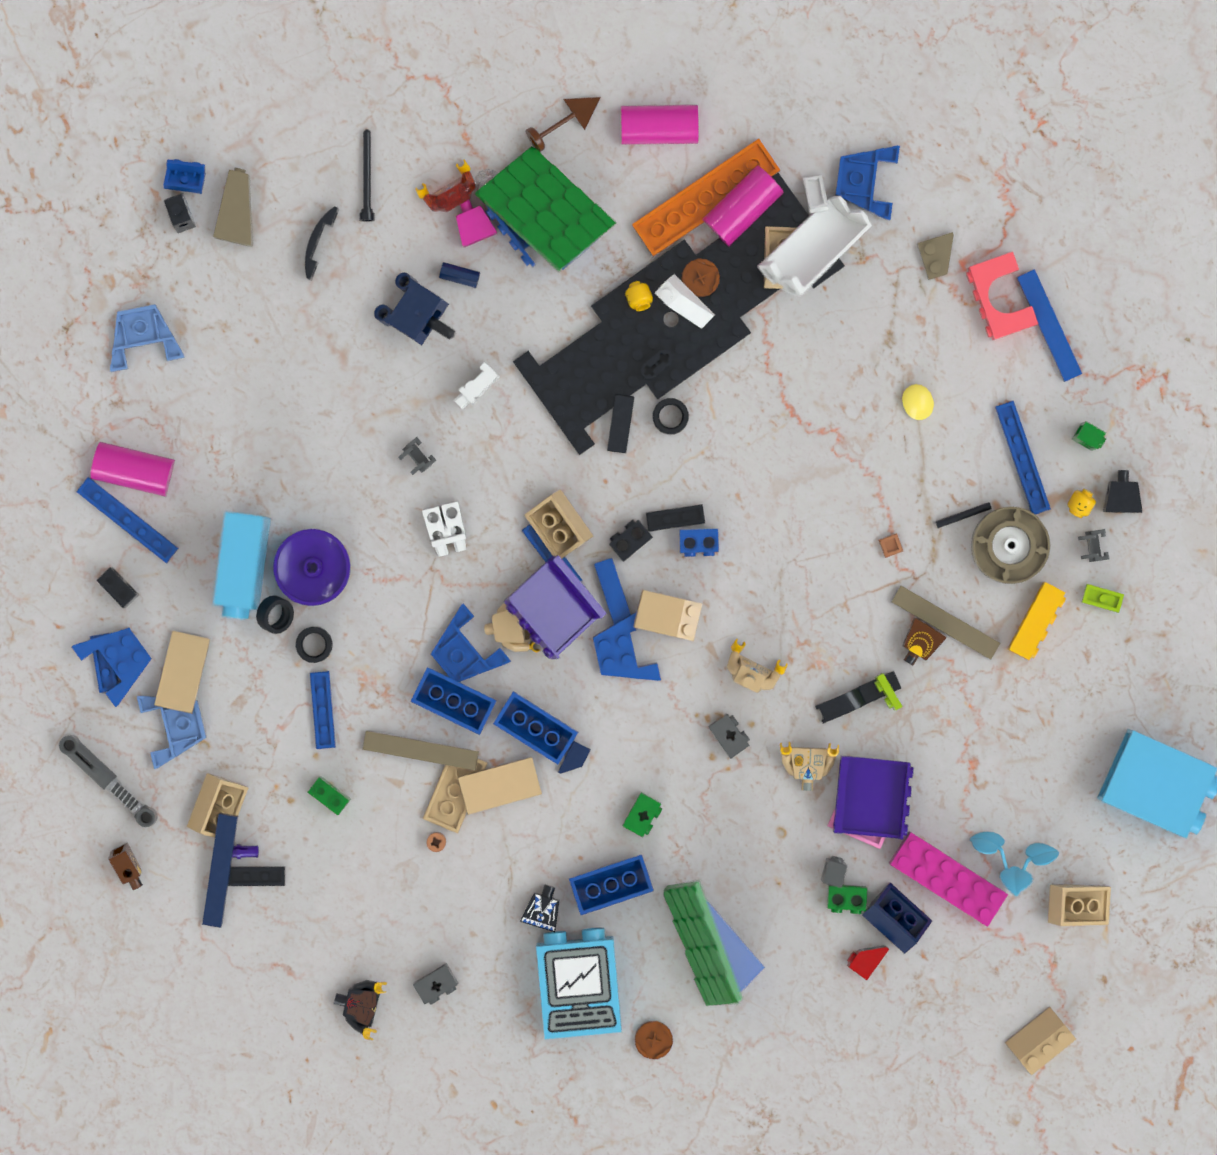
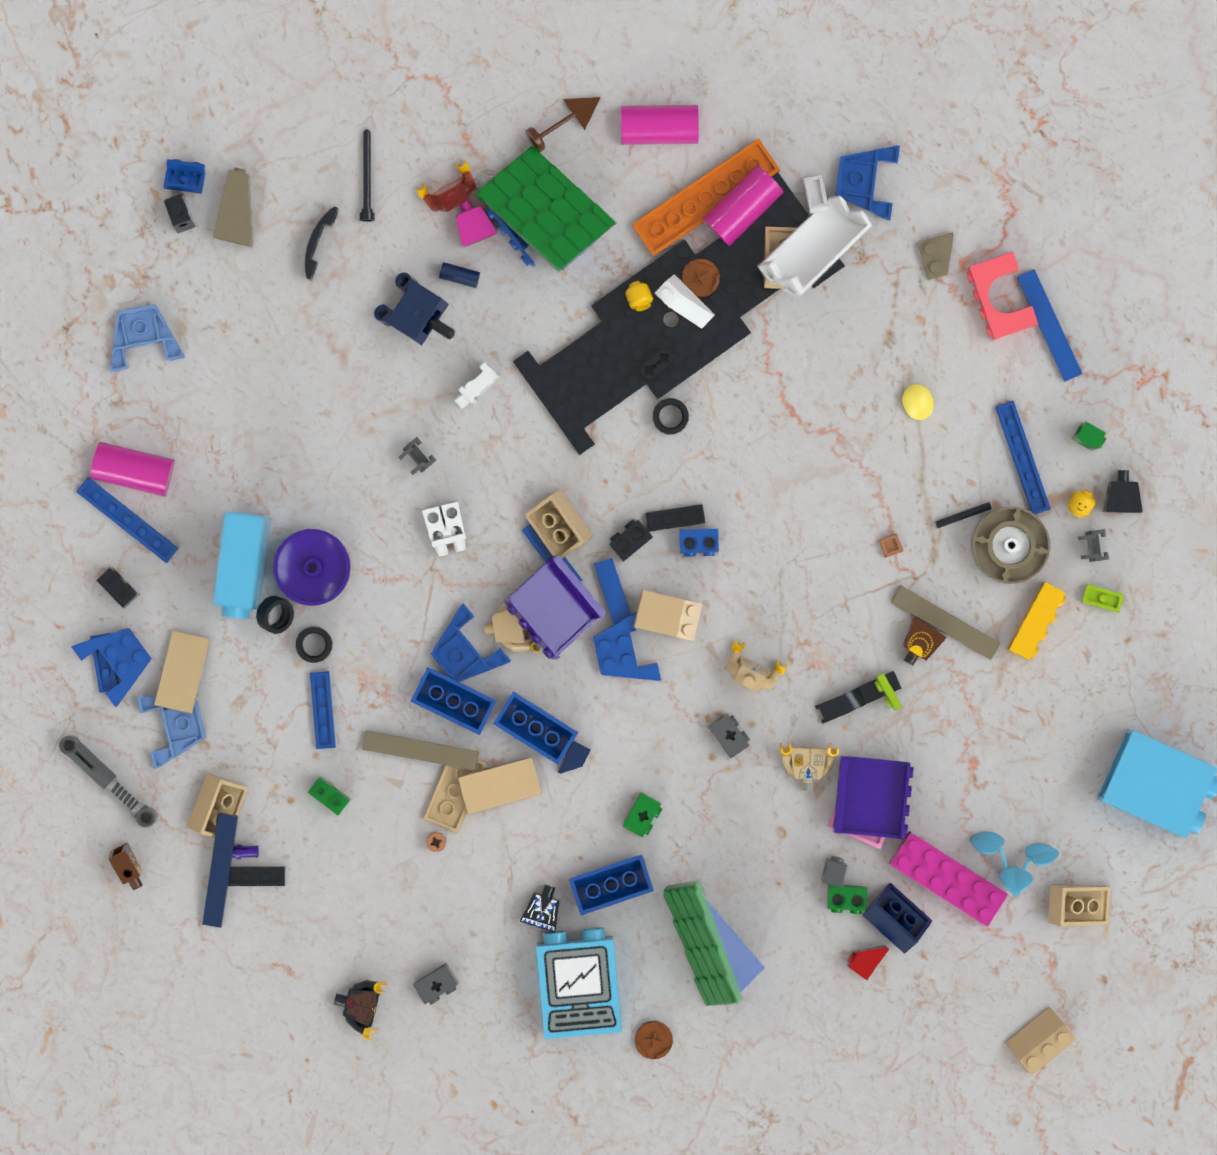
black tile [607,394,635,453] -> none

